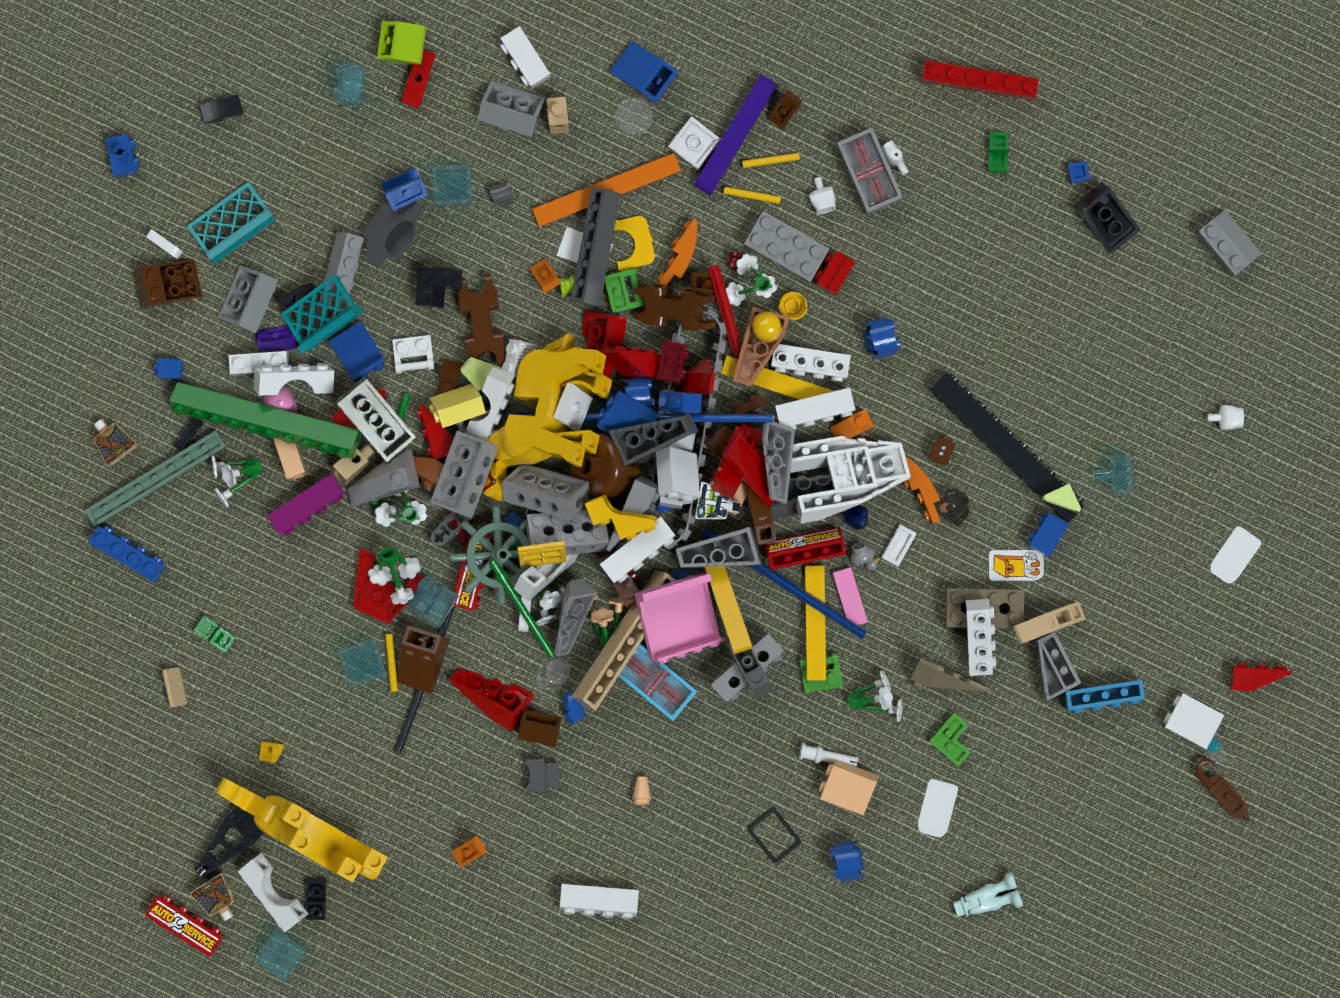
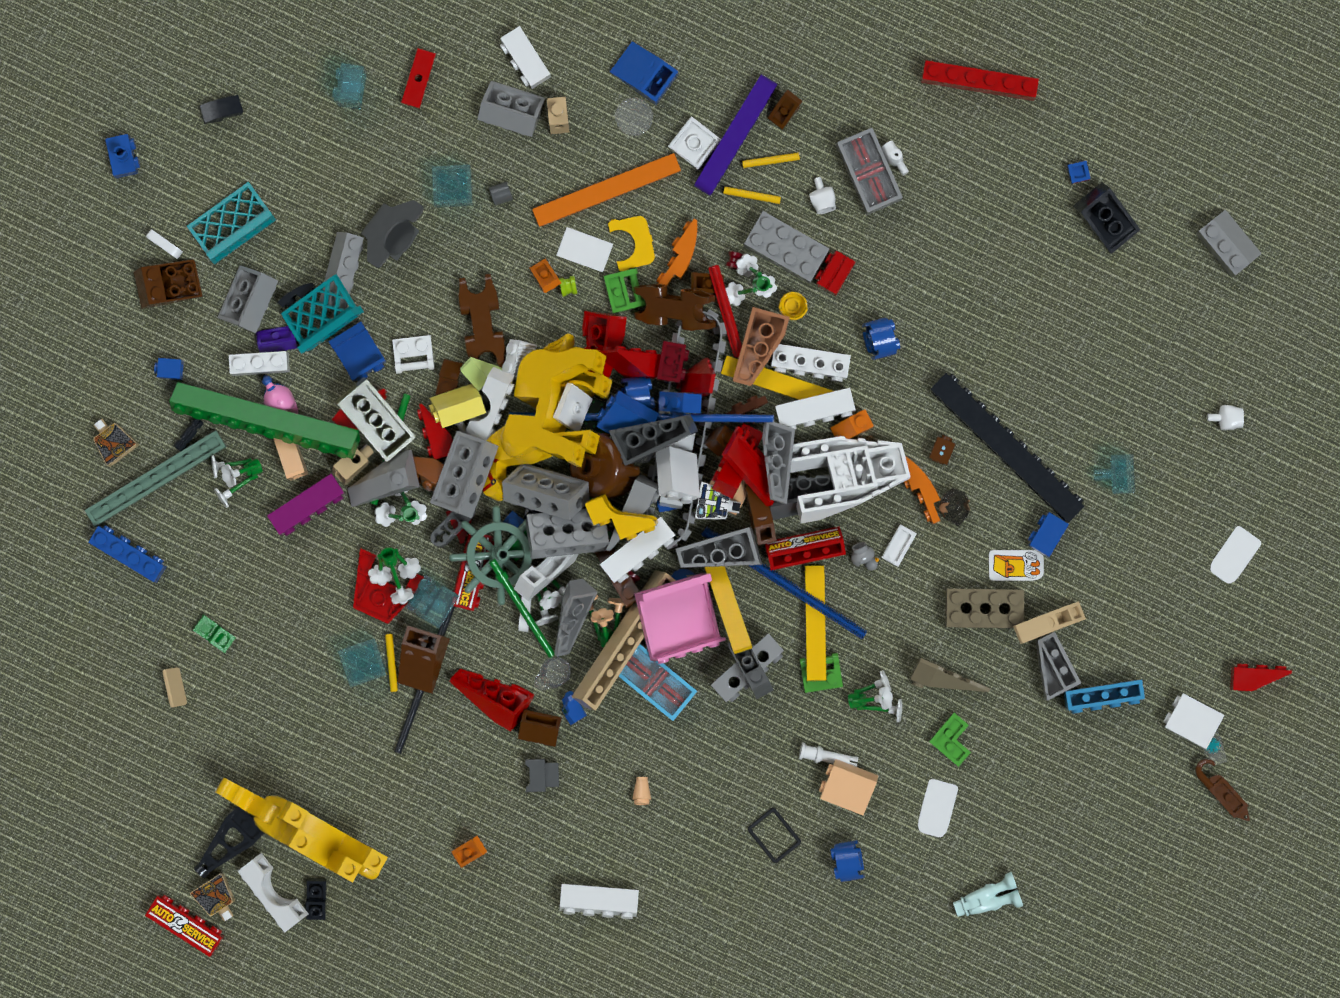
clear light blue brick [253,927,309,982] -> none
white arch [254,363,334,396] -> none
yellow slope [259,741,284,763] -> none
lime slope [377,21,426,64] -> none
blue panel [381,167,428,211] -> none
black brick [415,267,463,308] -> none
yellow piece [518,541,566,568] -> none
dark grey brick [570,188,621,307] -> none
yellow hair [752,312,782,343] -> none
bright pink tile [833,567,868,626] -> none
clear blue cone [844,505,869,530] -> none
white brick [966,599,996,676] -> none
green slope [988,132,1009,174] -> none
yellowish green slope [1042,484,1081,513] -> none

